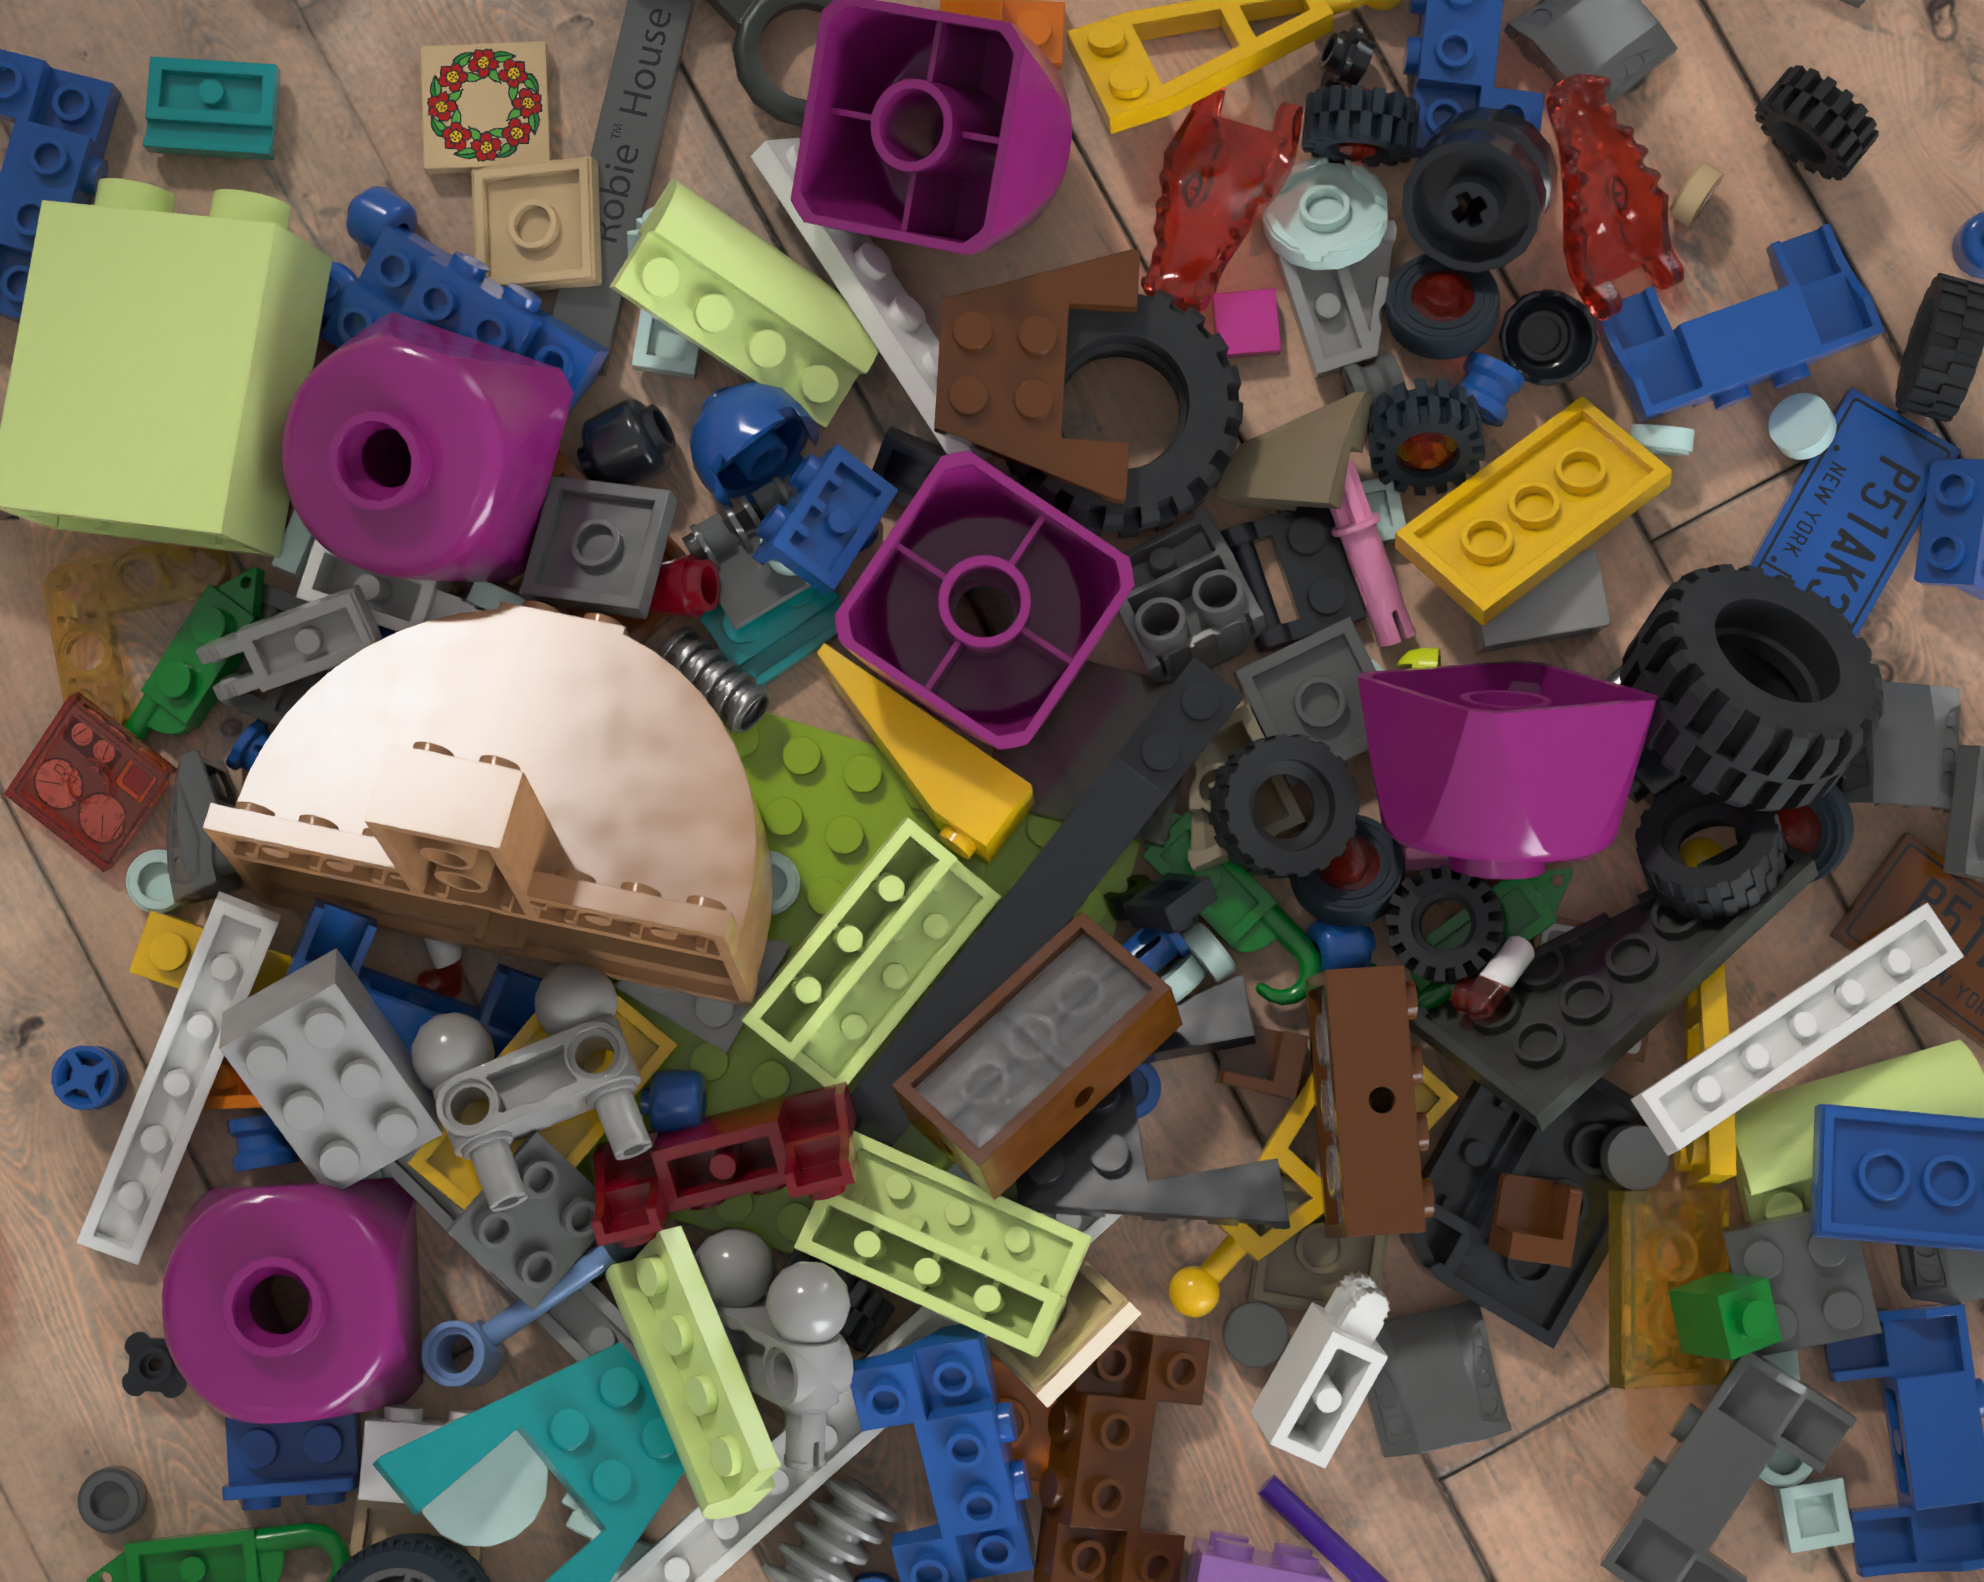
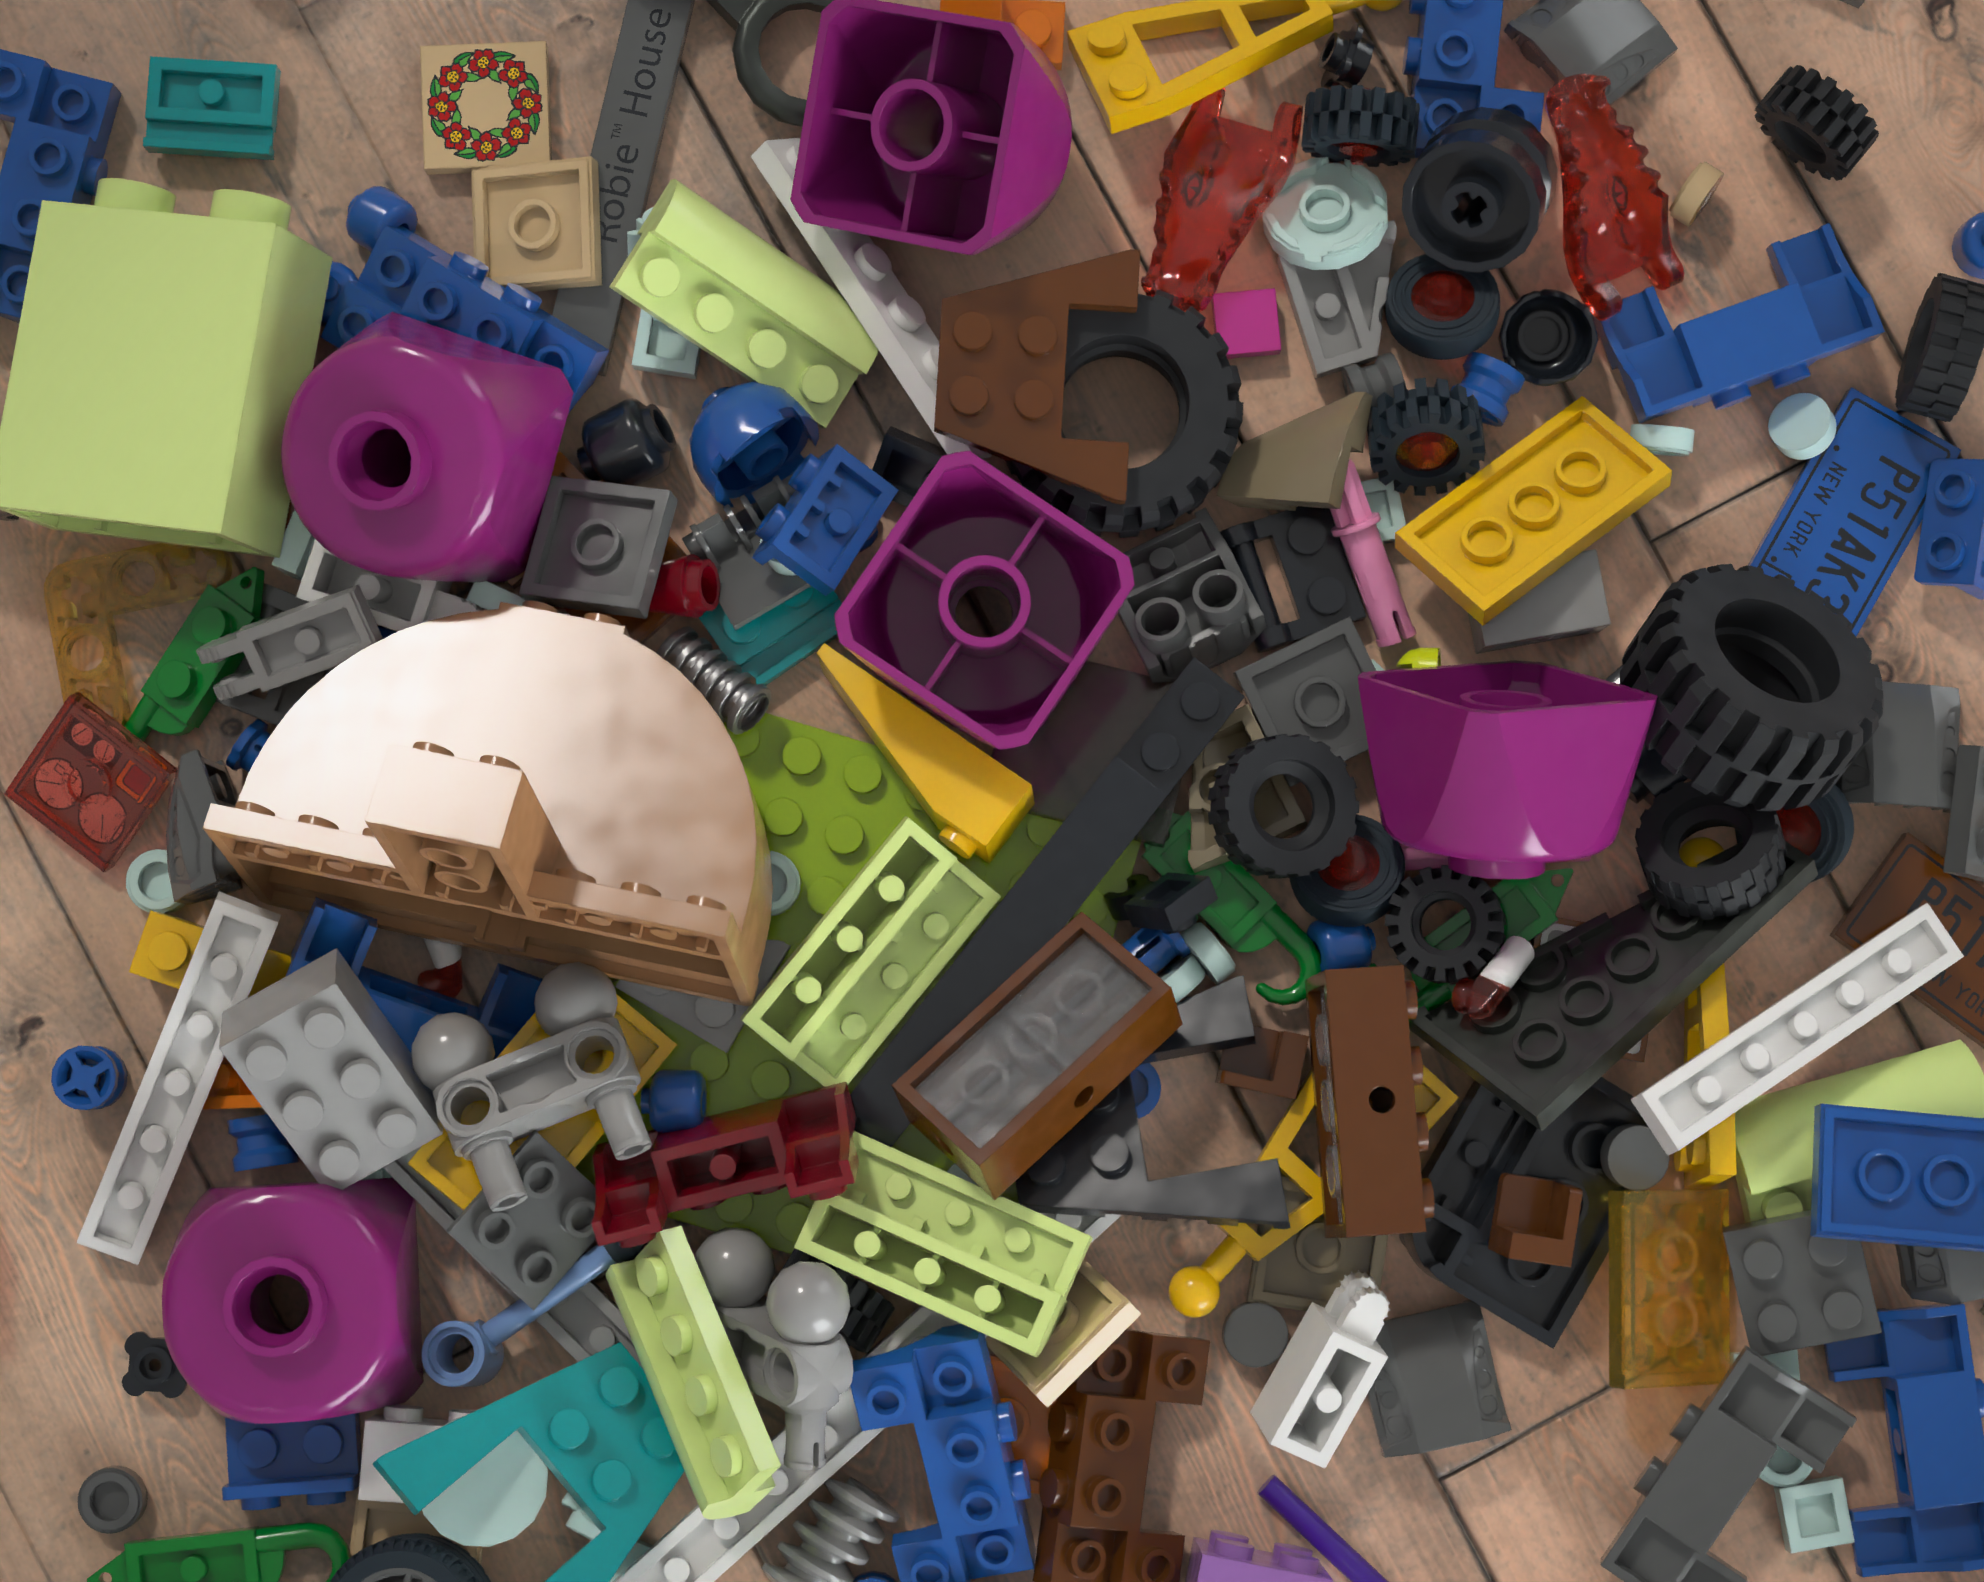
green brick [1668,1272,1782,1360] -> none

